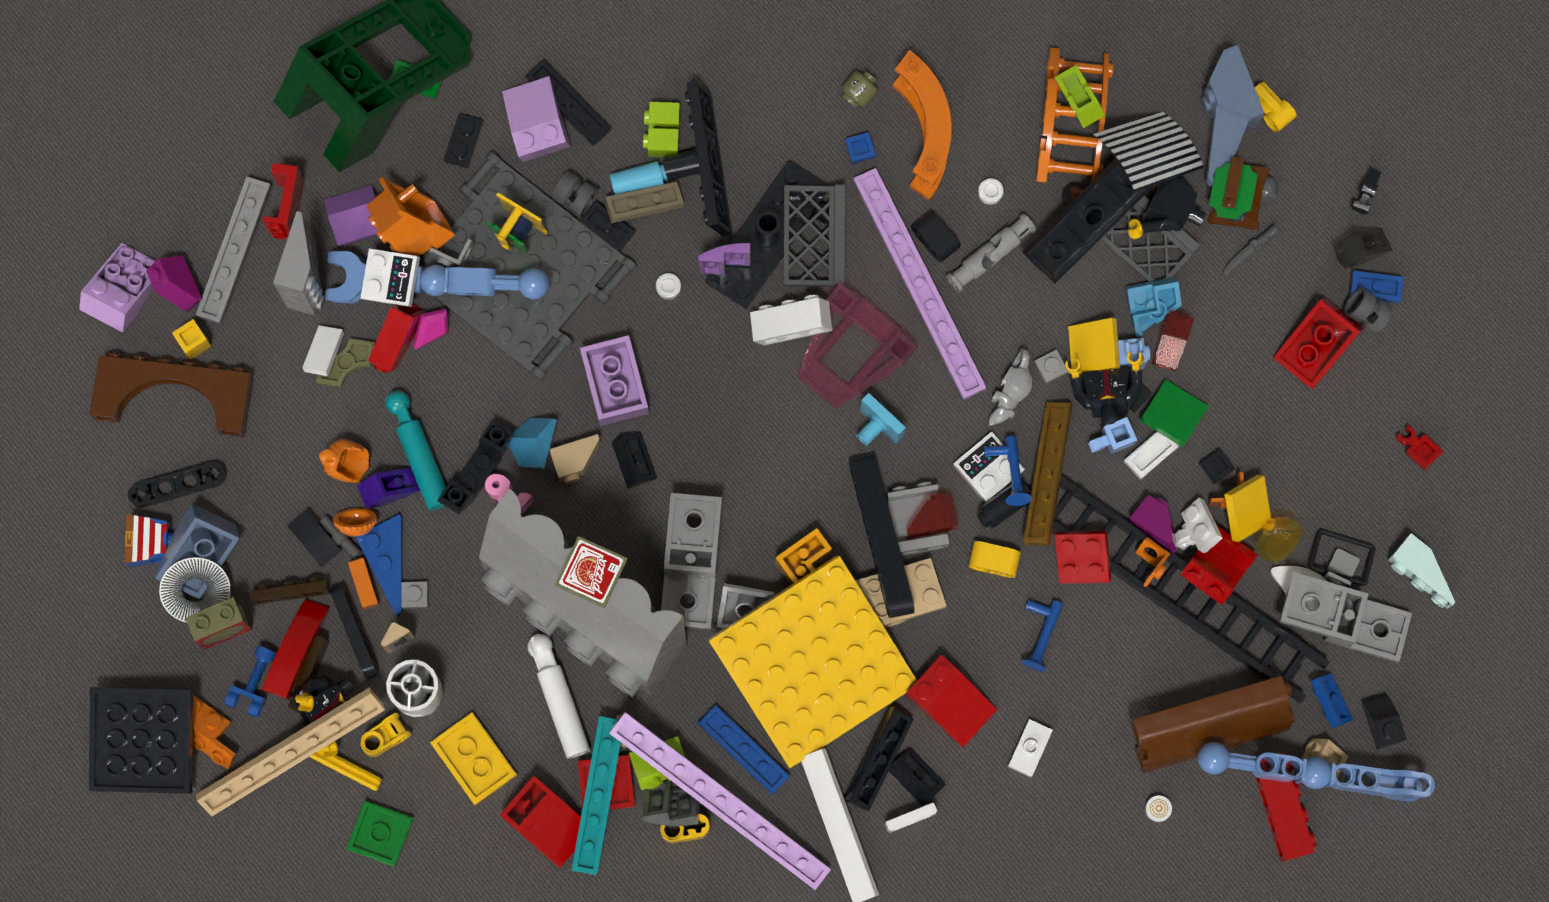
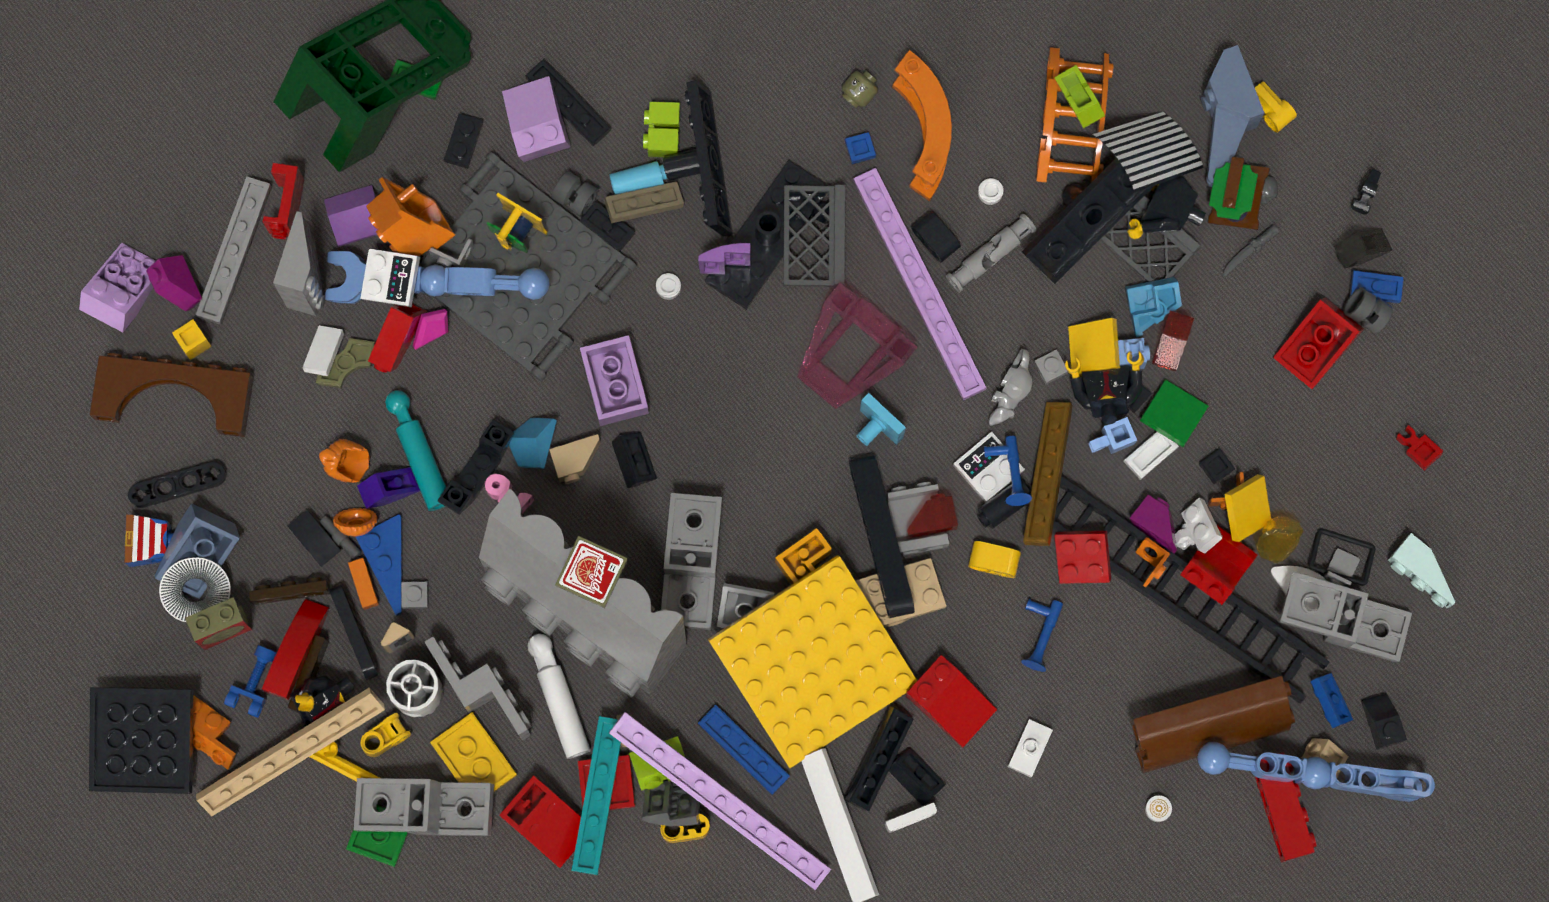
white brick [750,295,832,346] -> none
none -> light grey bracket [354,778,494,836]
none -> light grey bracket [425,637,532,741]

